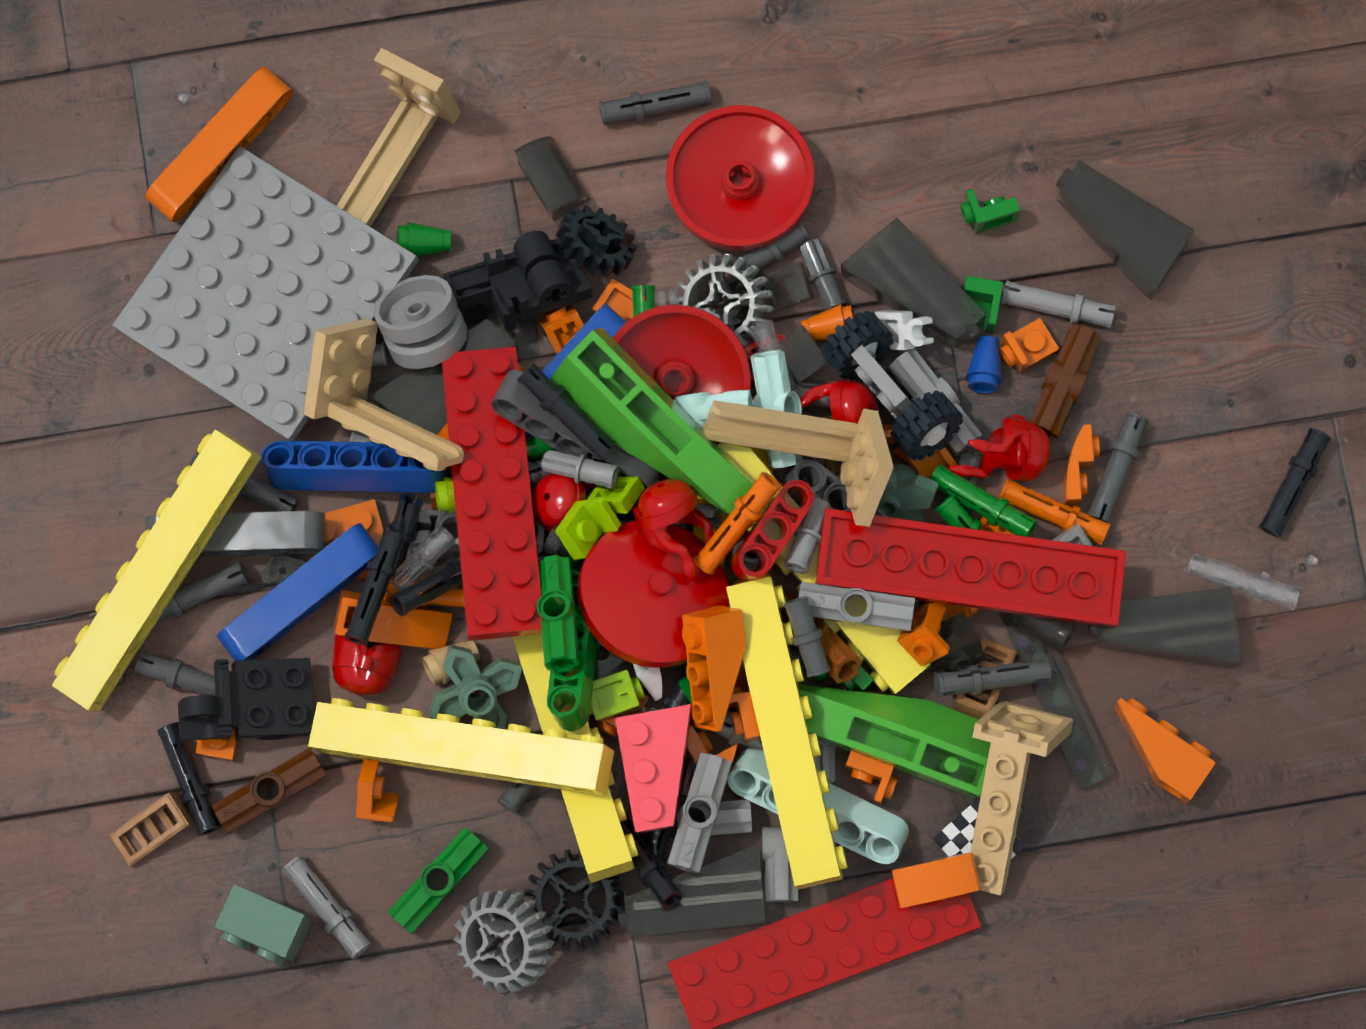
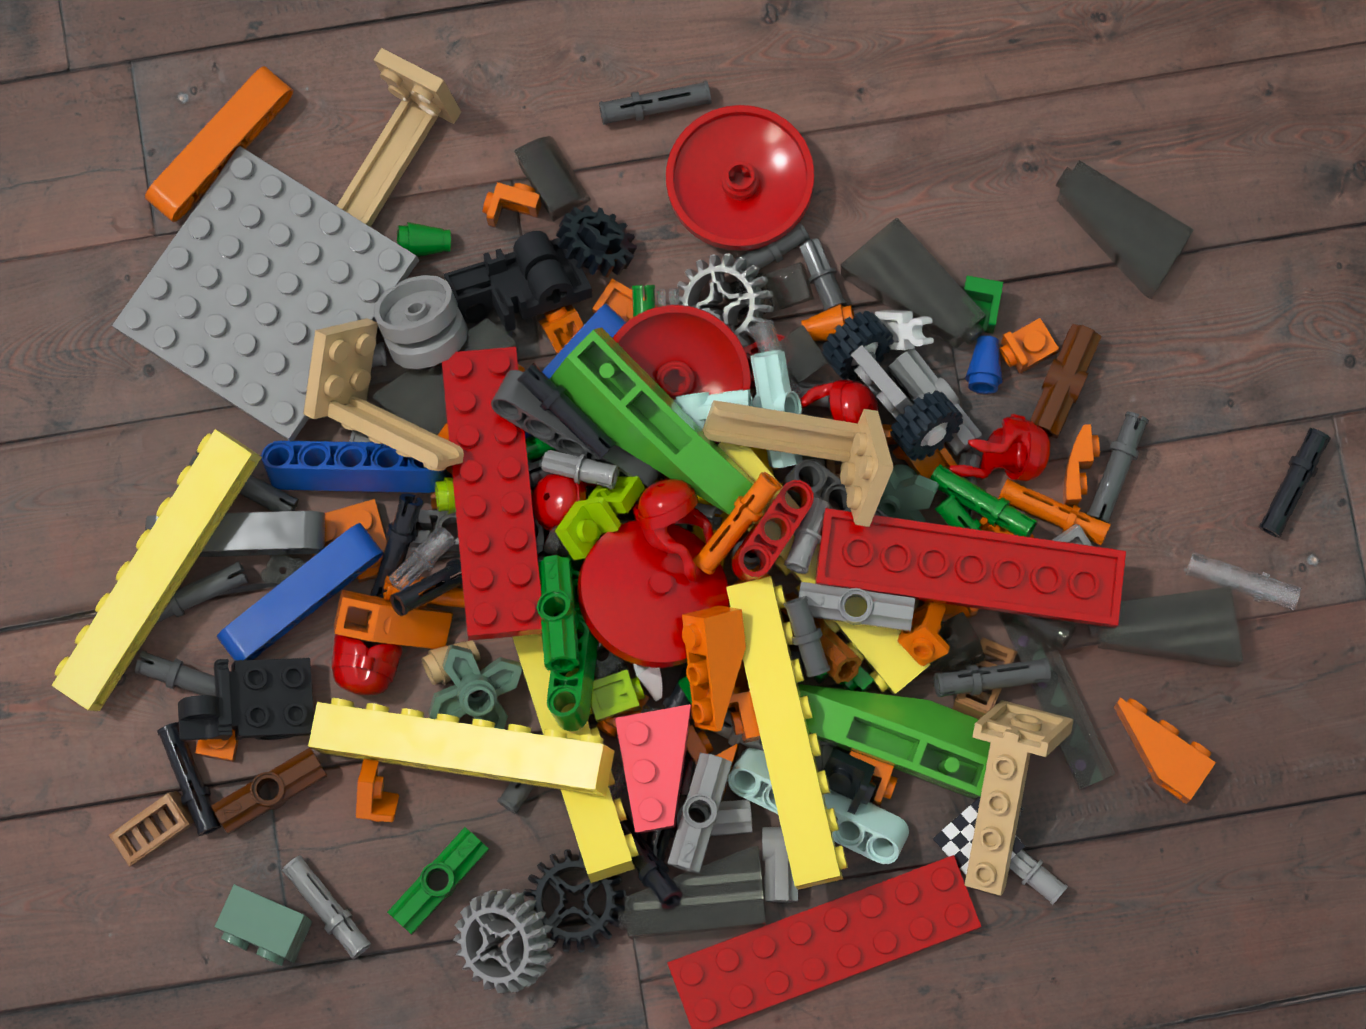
black pin [344,531,406,646] -> none
orange slope [892,852,981,908] -> none
green bracket [960,188,1020,234] -> none
light grey pin [1001,280,1116,329] -> none
none -> orange bracket [482,182,542,227]
none -> black bracket [822,748,876,814]
none -> light grey axle [1009,850,1068,905]

